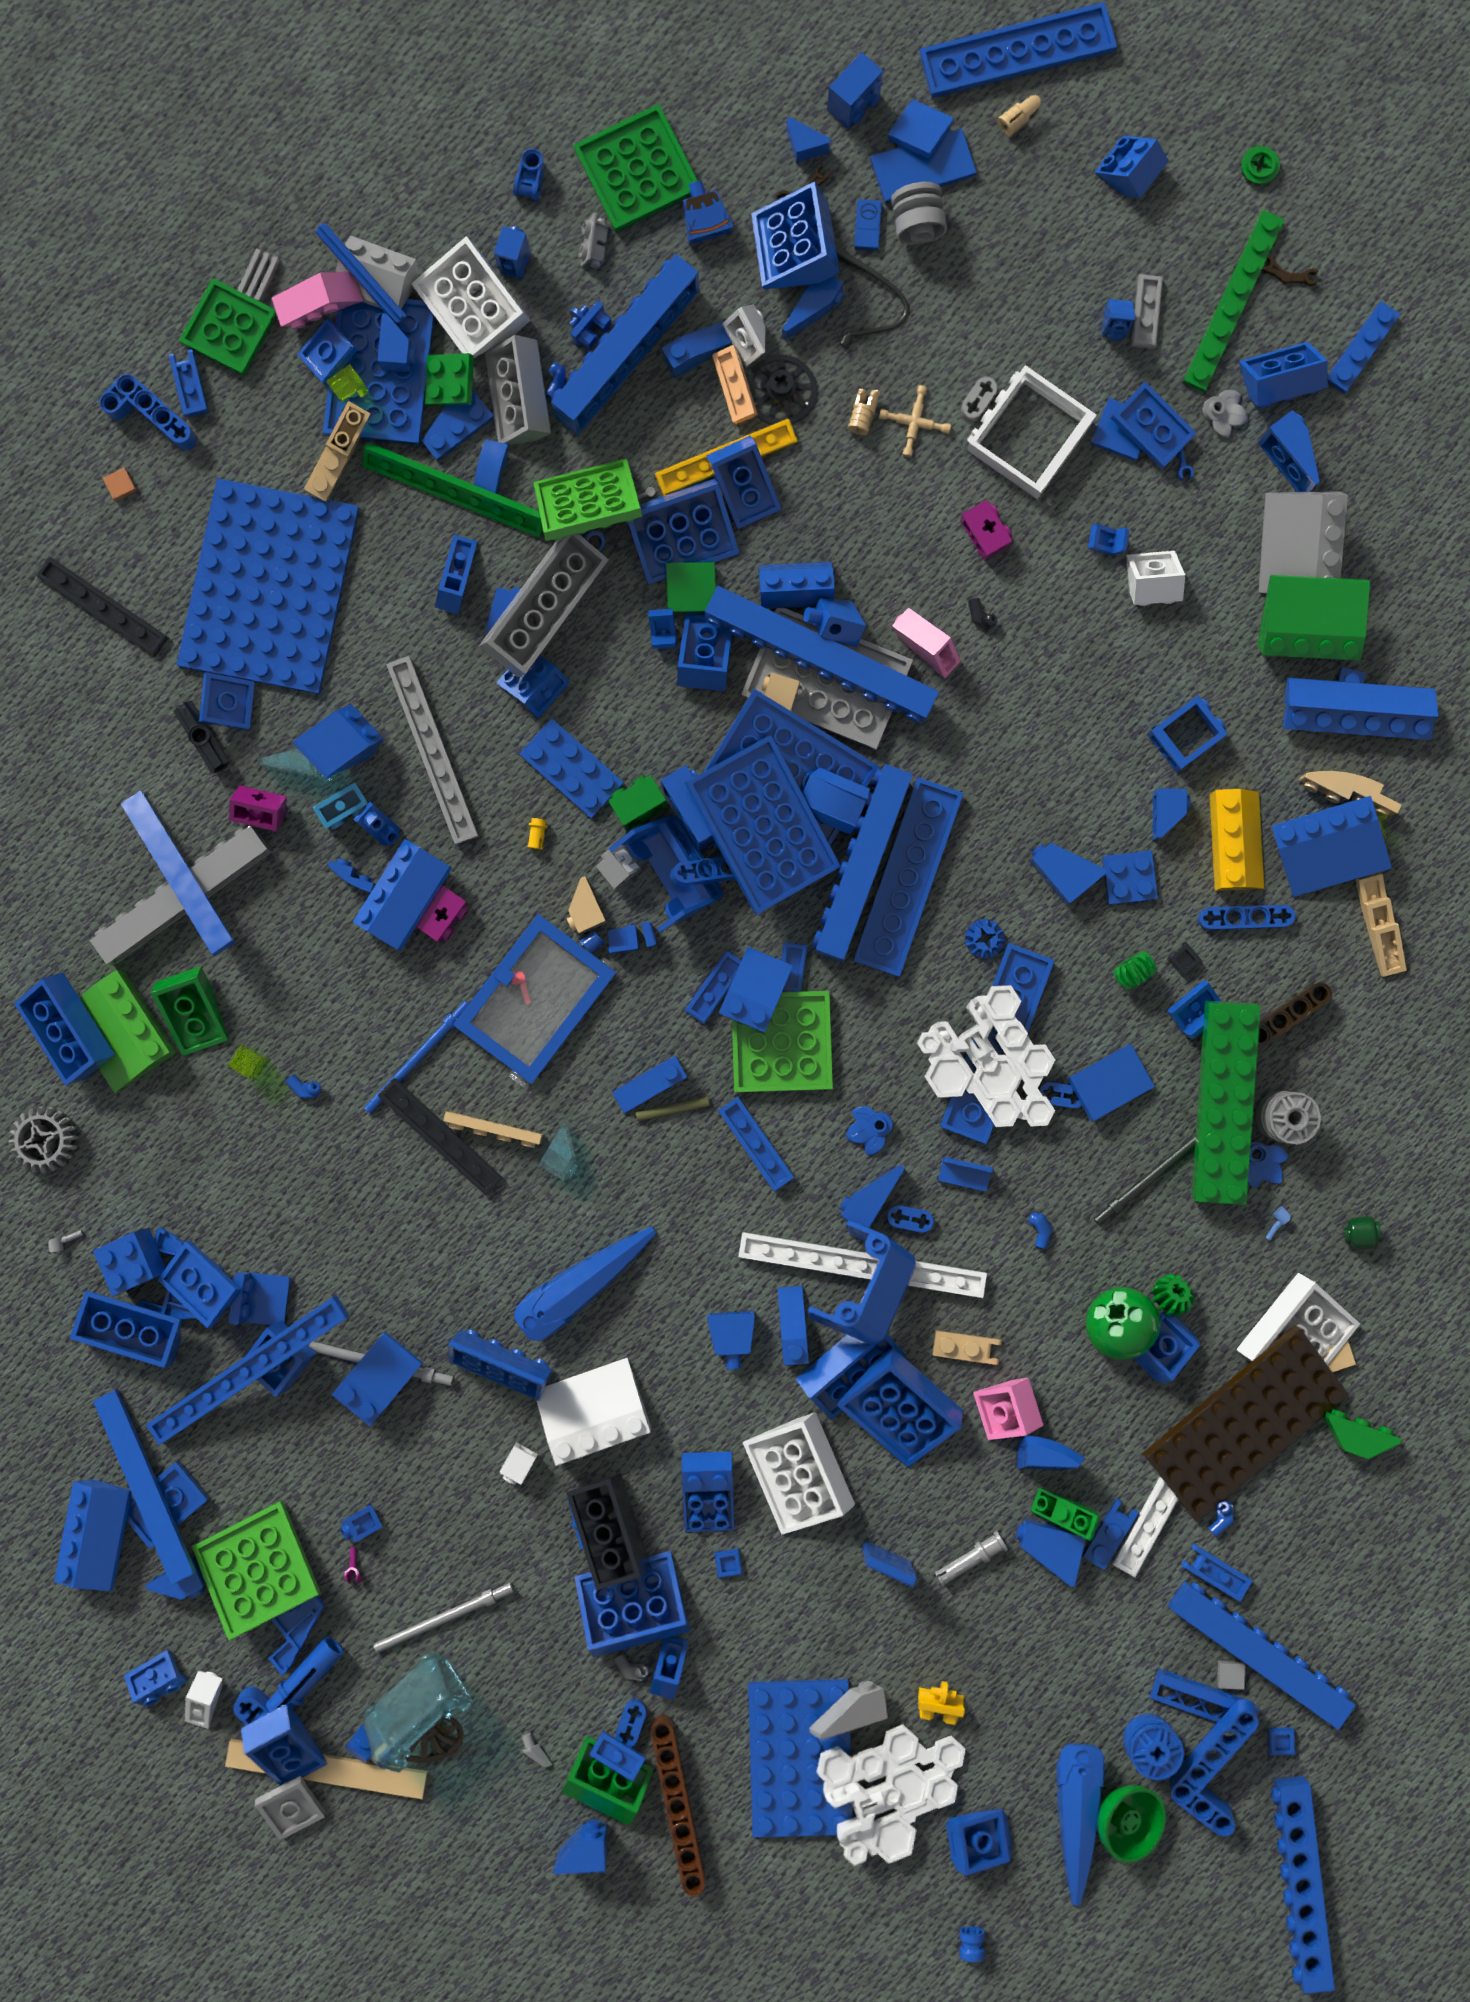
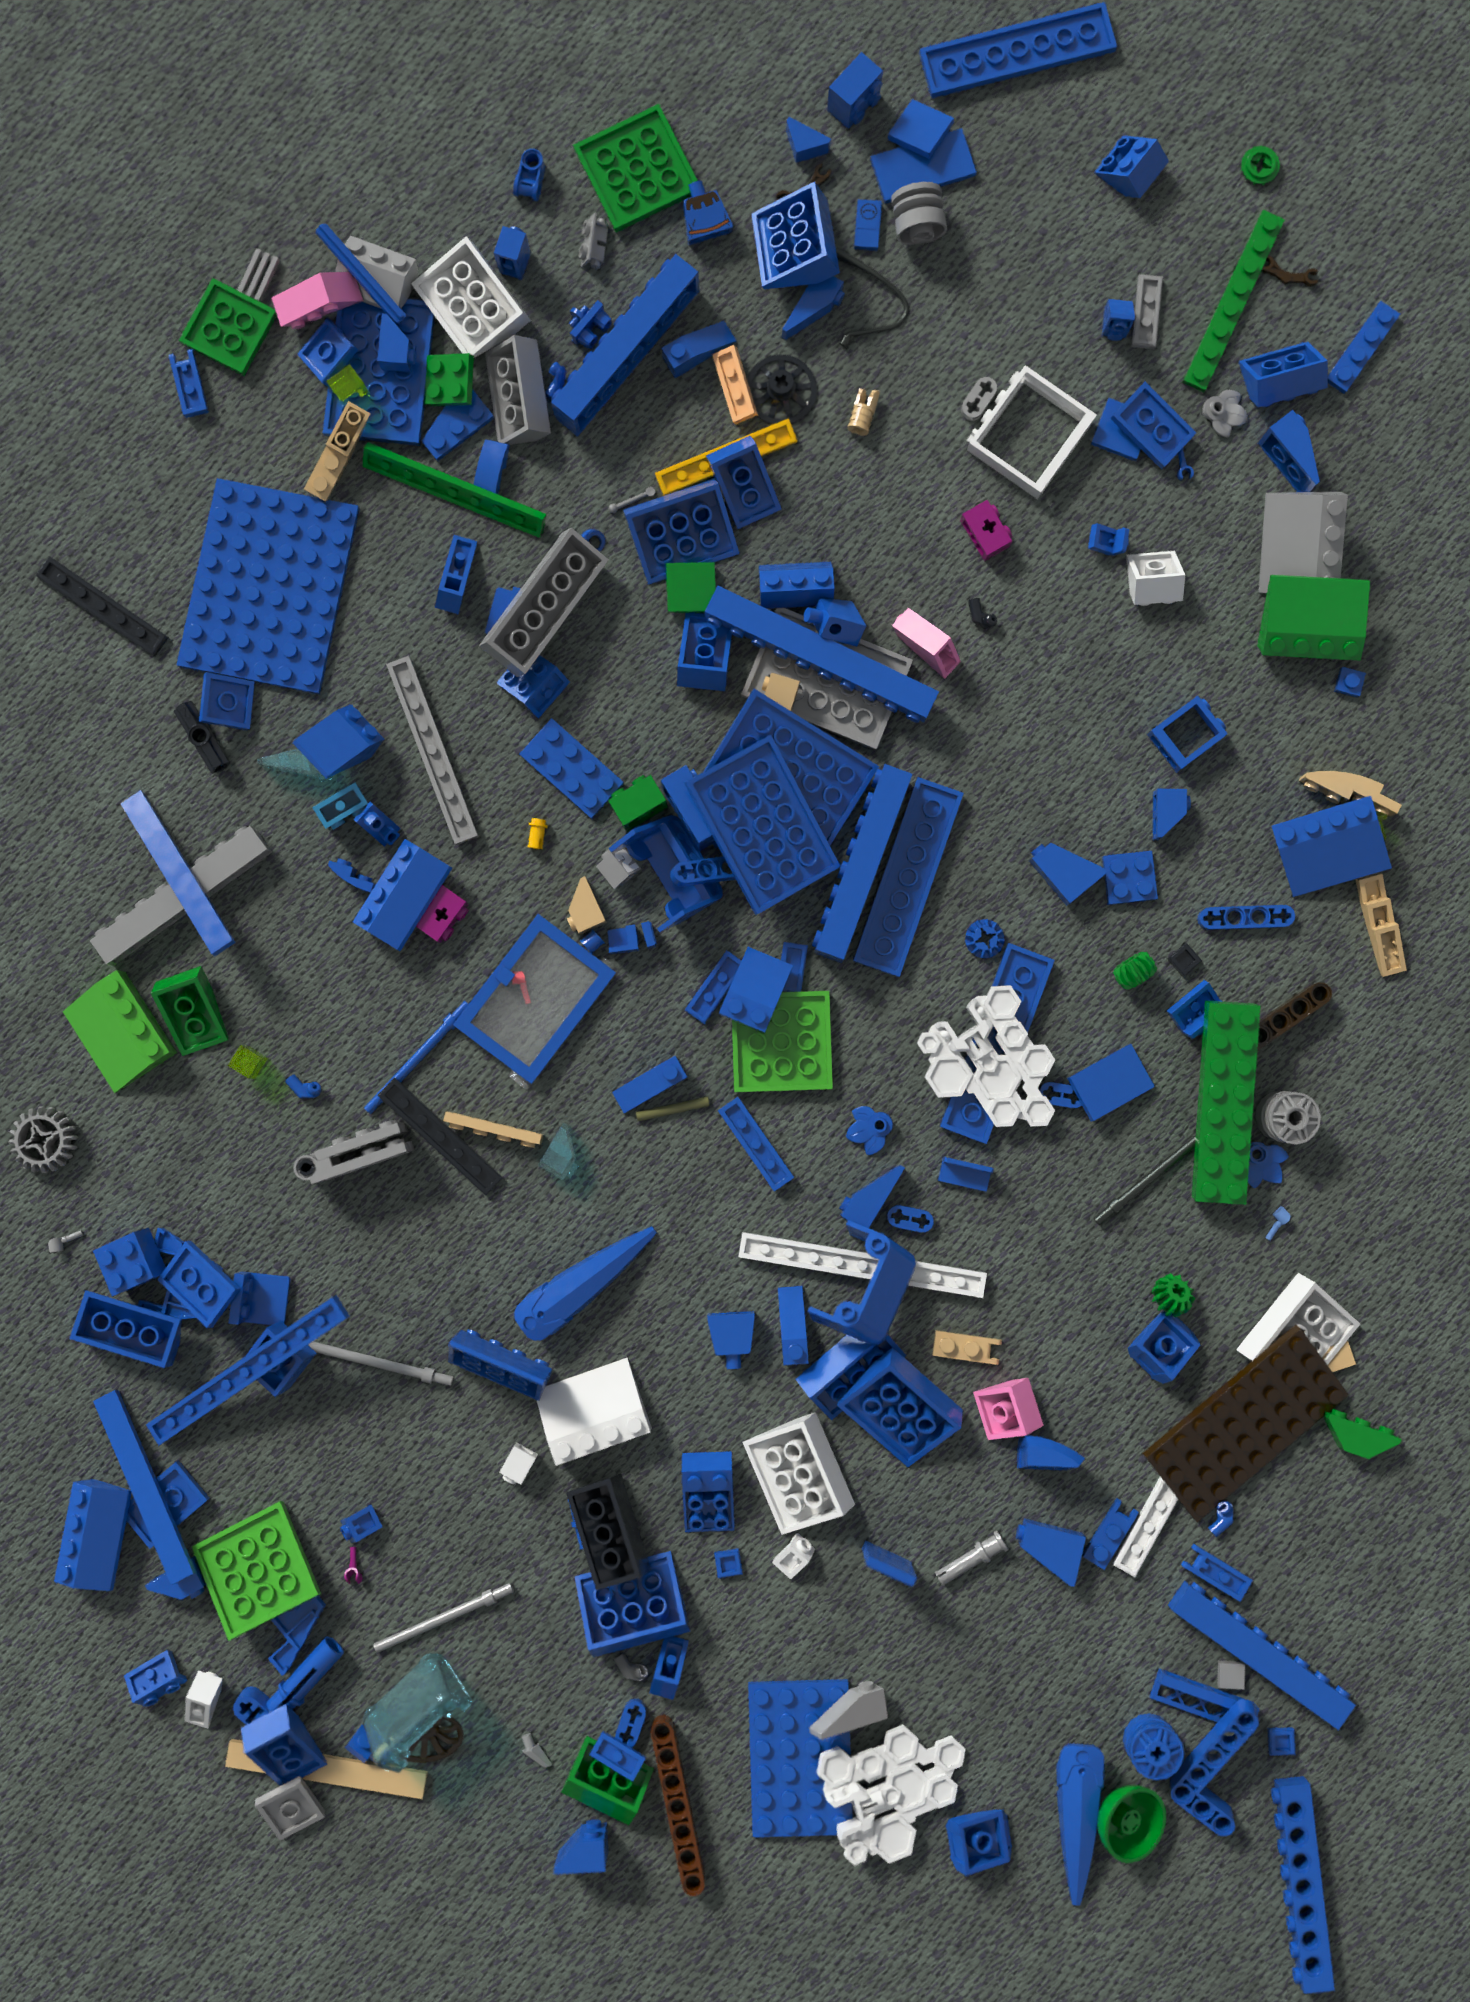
blue brick [14,973,115,1086] -> none
blue beam [99,374,197,450] -> none
nougat tile [103,468,137,502] -> none
magenta brick [229,785,287,832] -> none
blue slope [332,1331,423,1426] -> none
bright green plate [533,458,642,541] -> none
blue bracket [648,609,676,649] -> none
white slope [722,304,765,368] -> none
blue slope [802,768,870,834] -> none
tan piece [879,385,951,458] -> none
yellow hips [918,1681,965,1725] -> none
blue wheel [959,1927,985,1962] -> none
tan hinge [997,95,1041,137] -> none
blue arm [1029,1213,1052,1249] -> none
green slope [1031,1487,1100,1541] -> none
green piece [1086,1287,1160,1360] -> none
yellow slope [1210,789,1264,891] -> none
blue slope [1282,677,1439,740] -> none
dark green head [1343,1216,1382,1250] -> none
none -> light grey hinge [294,1120,415,1184]
none -> white bracket [772,1533,815,1579]

